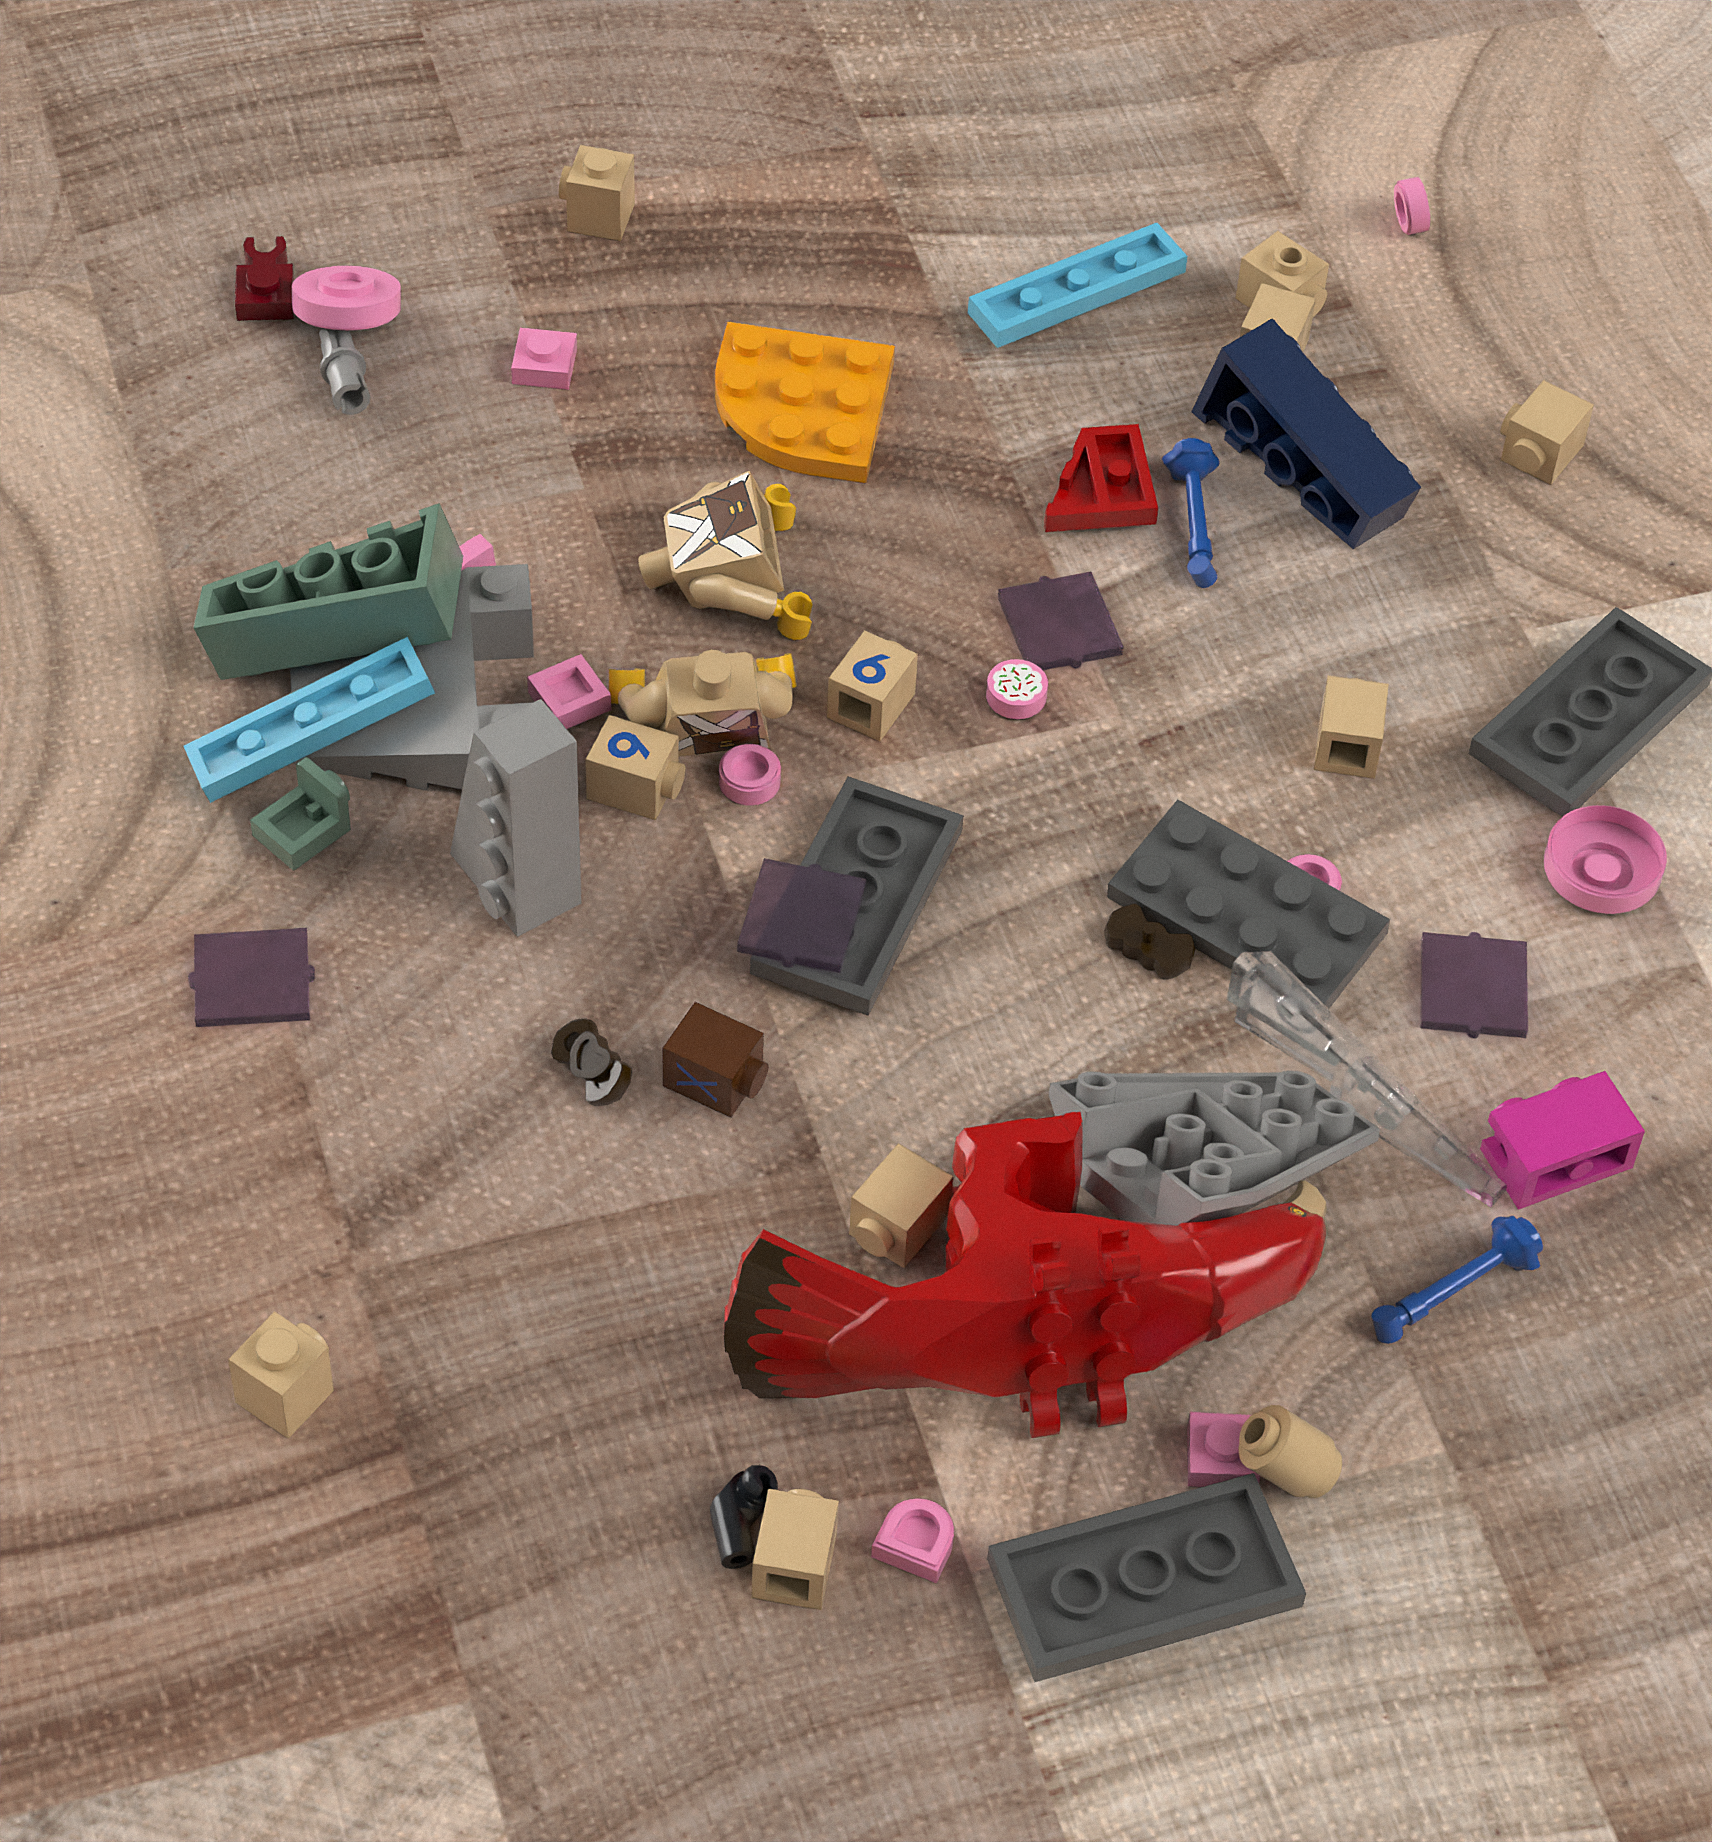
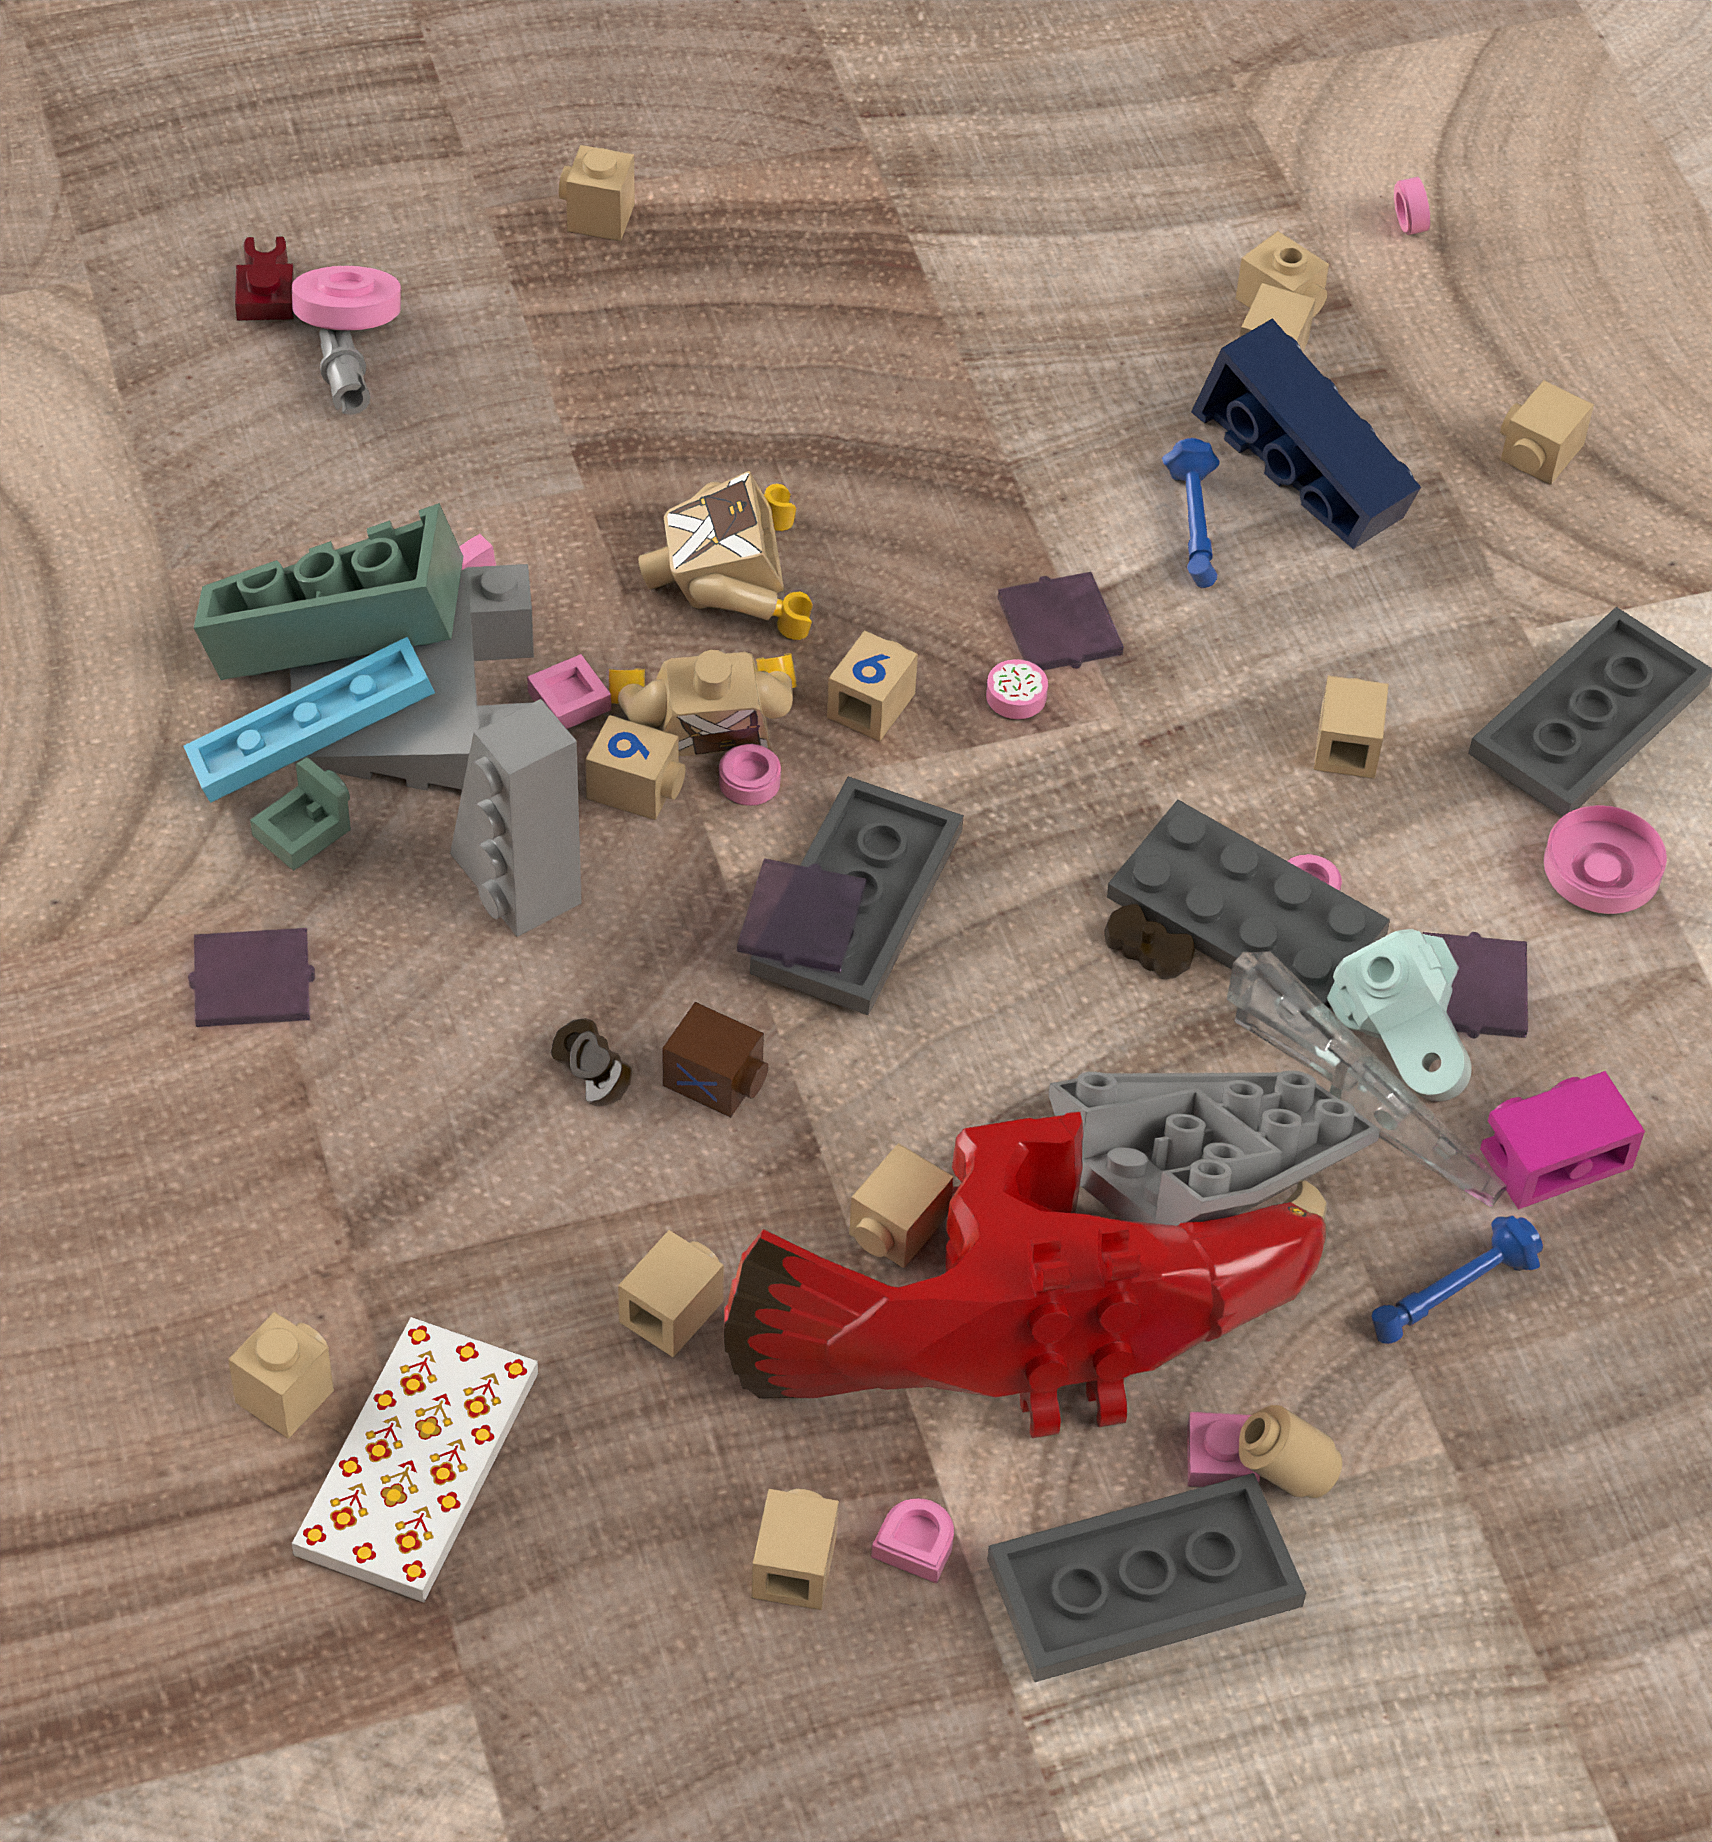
bright pink plate [511,328,577,390] -> none
black arm [710,1464,778,1569] -> none
light orange plate [715,322,895,483] -> none
medium azure plate [968,223,1188,348] -> none
red wing [1044,424,1159,532] -> none
none -> white tile [292,1317,538,1603]
none -> tan brick [618,1230,724,1357]
none -> light aqua piece [1327,929,1472,1101]

